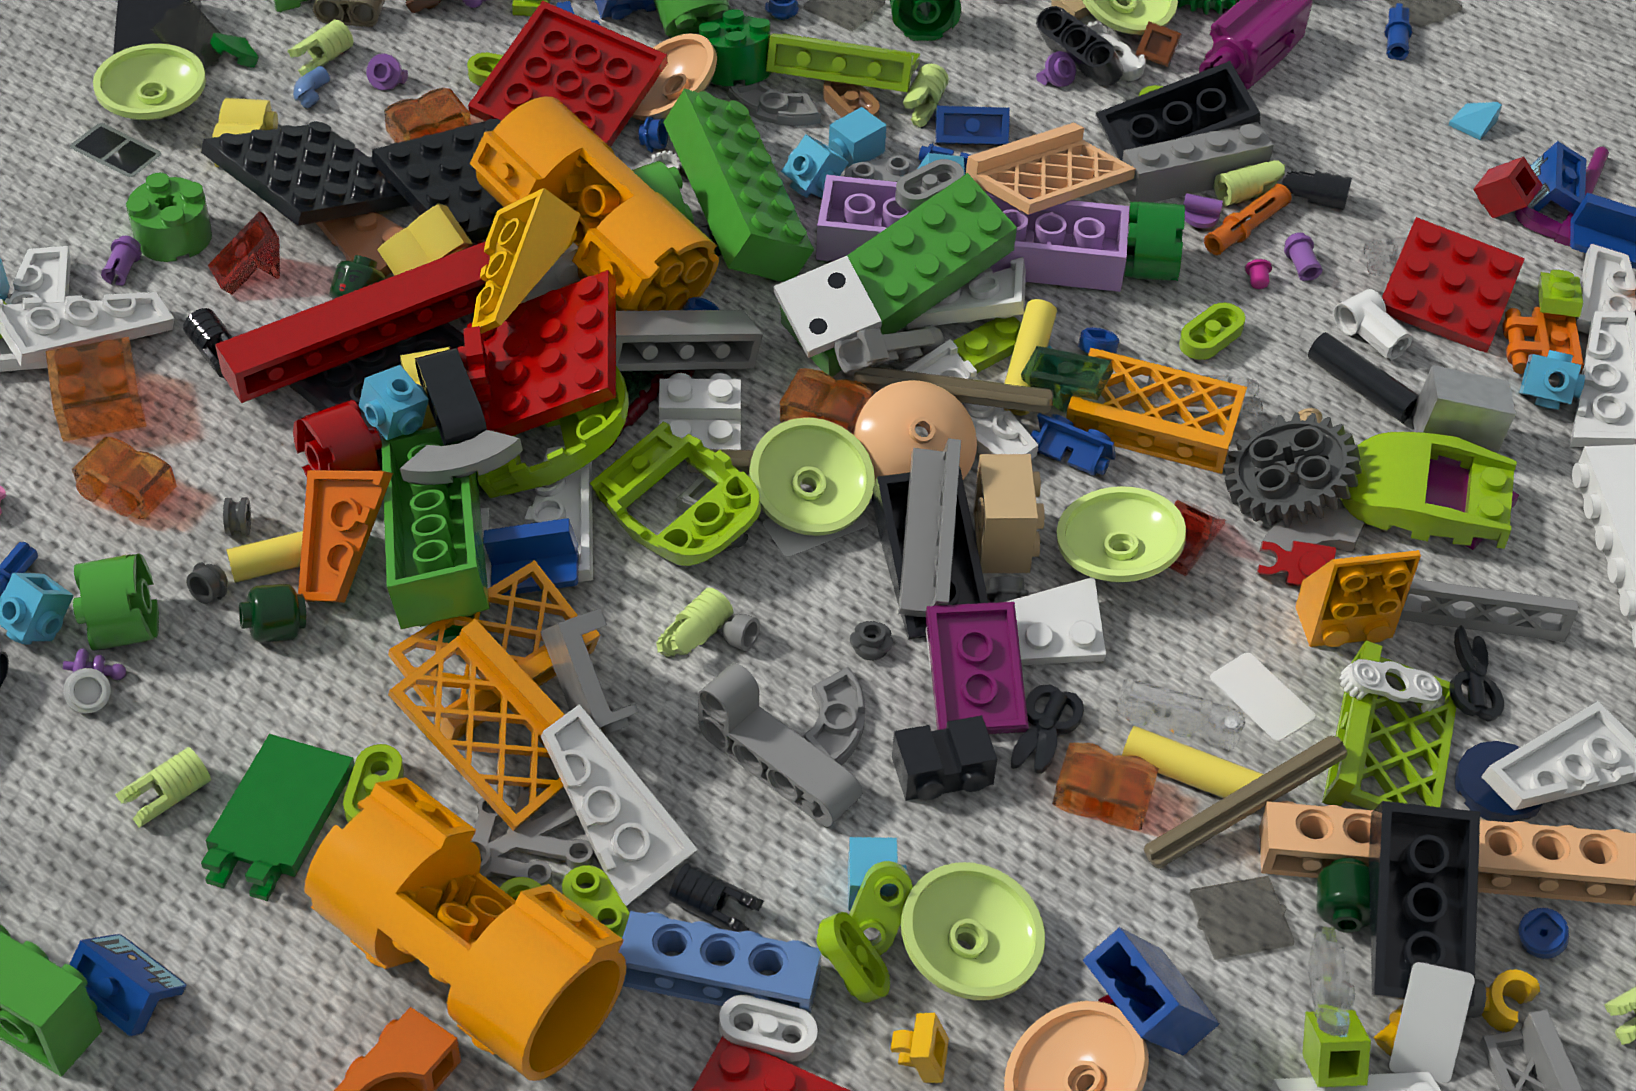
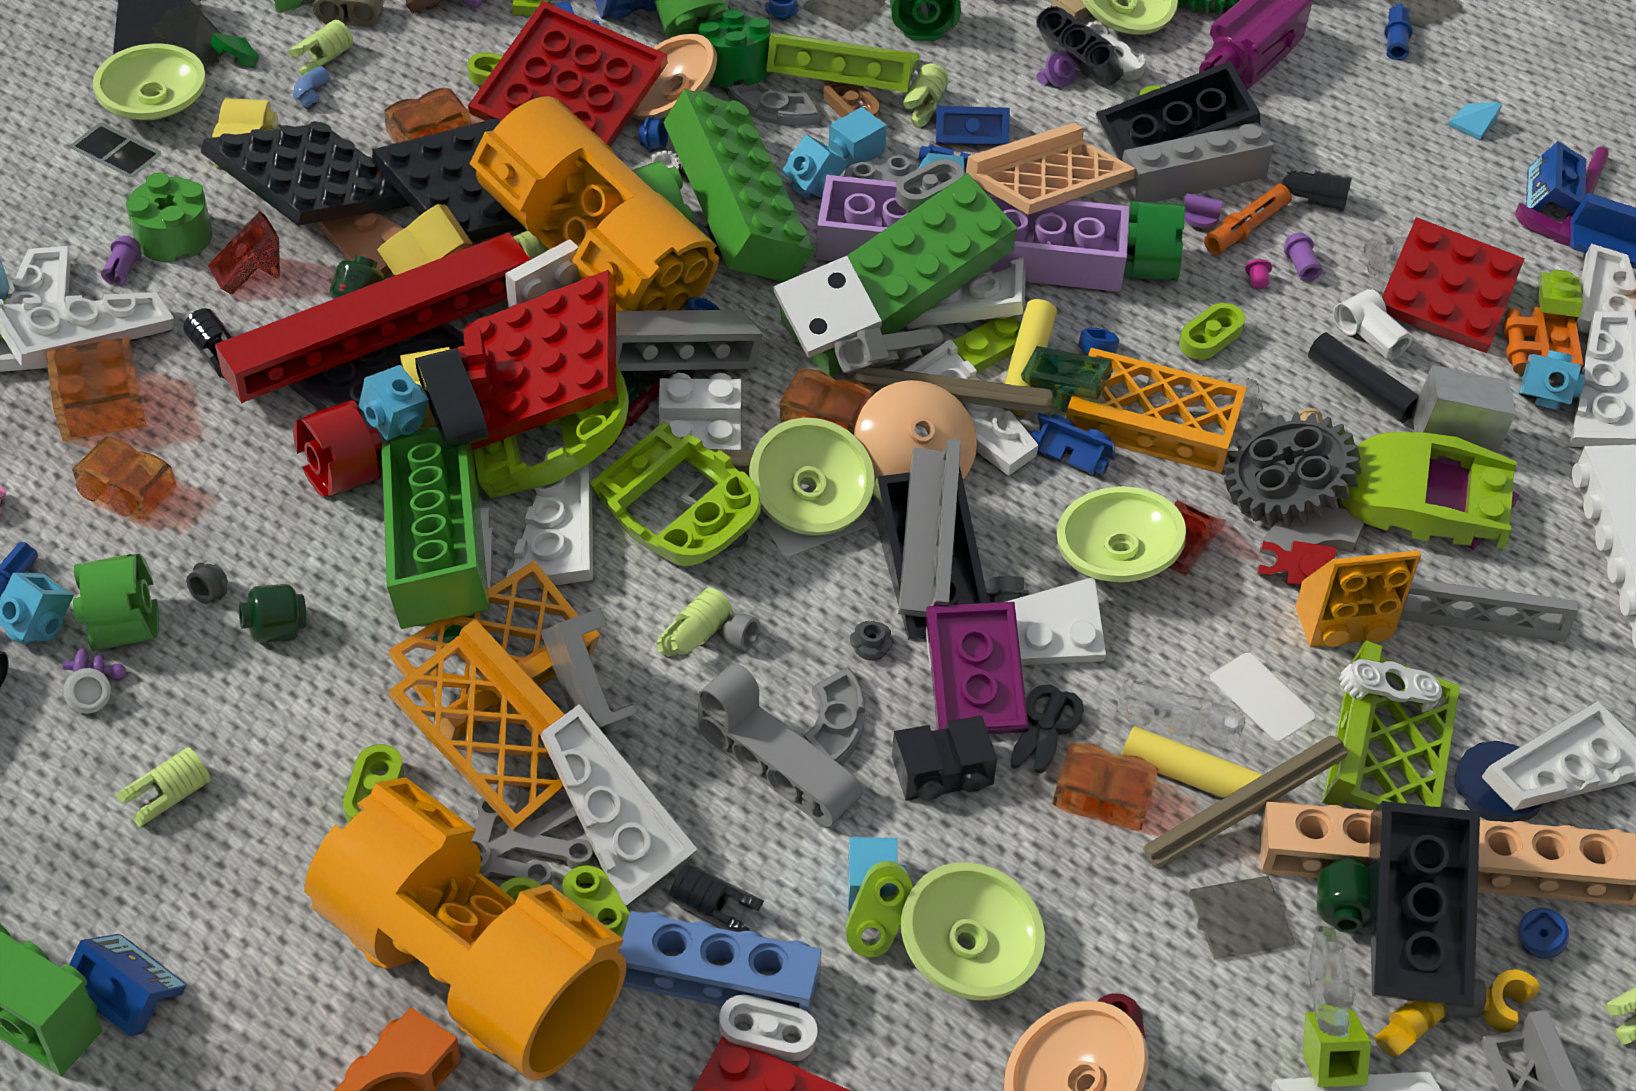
green tile [201,734,355,901] -> none
dark grey bush [223,497,251,536] -> none
light yellow piece [226,531,303,583] -> none
orange wing [298,470,393,603] -> none
medium lavender plate [366,54,408,90] -> none
light grey tile [400,430,523,485] -> none
yellow wedge [472,188,580,334] -> none
blue panel [483,518,578,595] -> none
lime plate [816,912,890,1003] -> none
yellow tile [890,1013,949,1083] -> none
tan brick [973,454,1045,573] -> none
blue brick [1082,927,1220,1056] -> none
dark orange tile [1135,21,1182,68] -> none
yellowish green hinge [1214,160,1285,206] -> none
white sticker [1389,962,1475,1083] -> none
black piece [1449,625,1504,722] -> none
red brick [1473,156,1543,218] -> none

